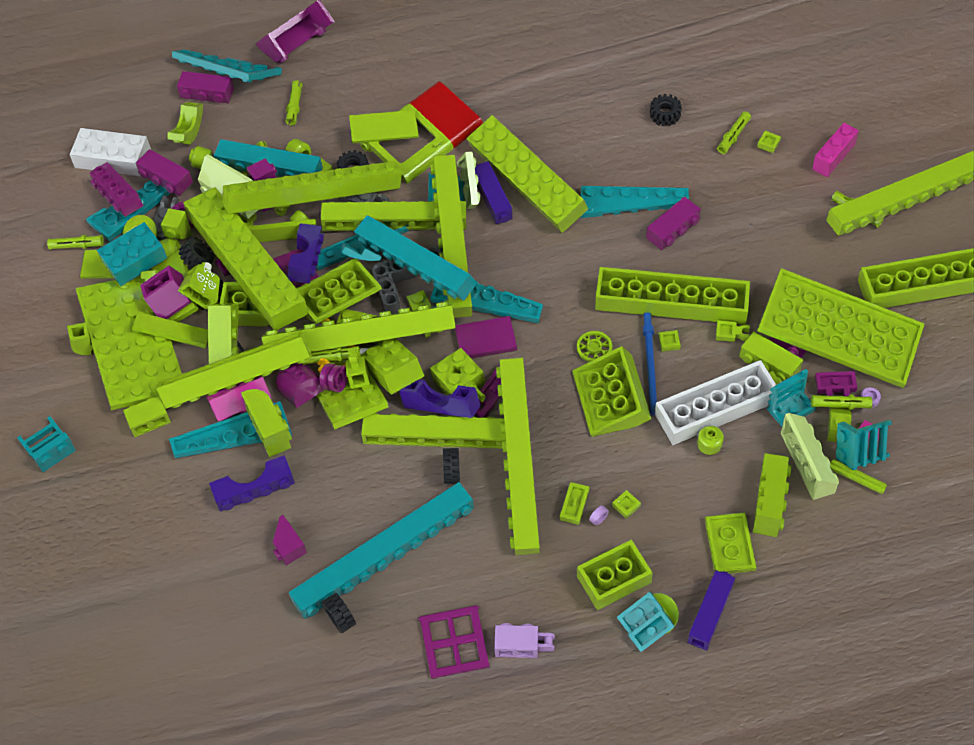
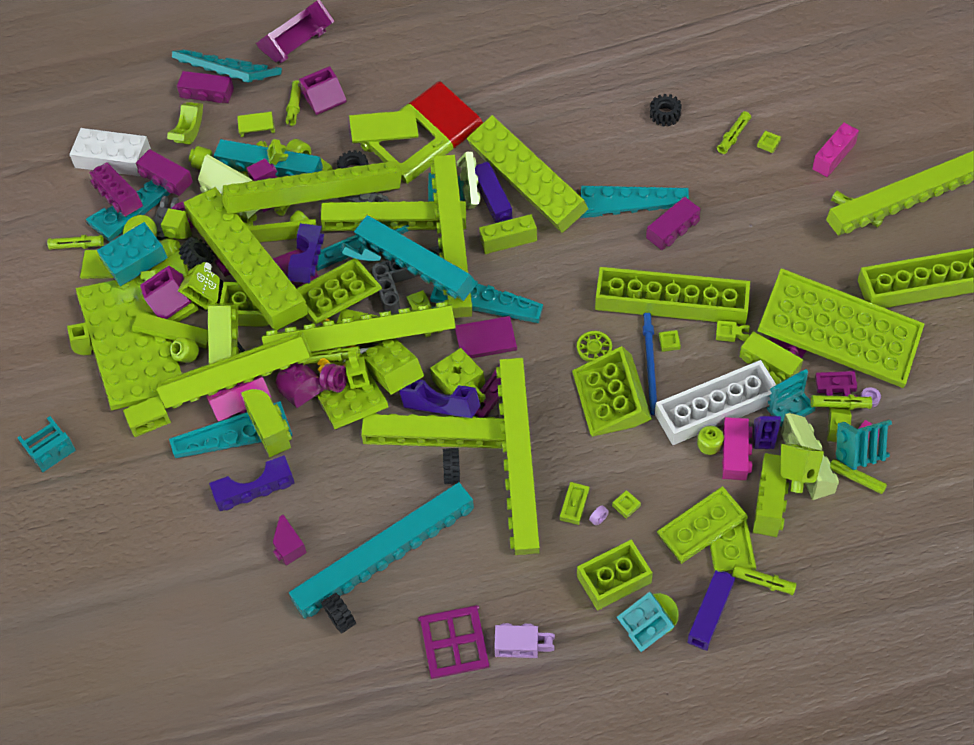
none -> lime head [170,337,199,363]
none -> lime hinge [237,111,275,137]
none -> lime tile [267,139,288,165]
none -> magenta slope [299,66,347,115]
none -> lime brick [479,214,537,254]
none -> lime tile [657,486,748,564]
none -> dark pink brick [722,417,752,480]
none -> lime pin [732,564,796,596]
none -> dark purple slope [753,416,781,449]
none -> lime torso [781,444,824,493]

